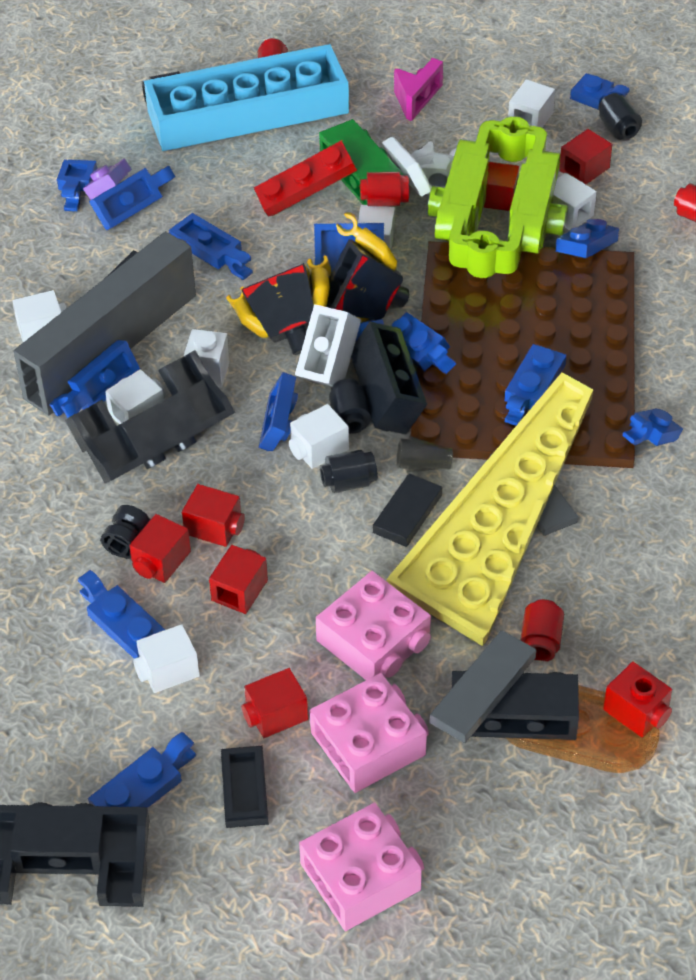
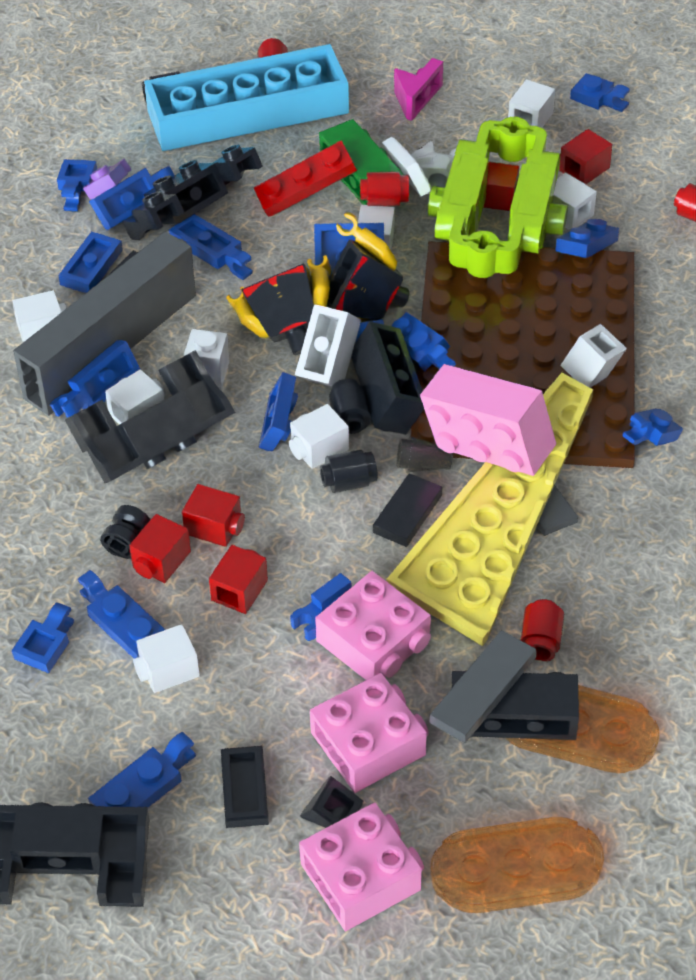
red brick [241,667,308,739] -> none
blue plate [504,344,567,426] -> none
black brick [598,93,642,140] -> none
red brick [603,661,673,738] -> none
none -> blue plate [12,602,74,673]
none -> blue plate [58,231,123,293]
none -> black bracket [123,144,263,240]
none -> blue plate [290,573,352,641]
none -> black slope [300,776,364,828]
none -> bright pink brick [420,364,556,476]
none -> clear orange tile [430,817,604,913]
none -> white brick [560,324,627,388]

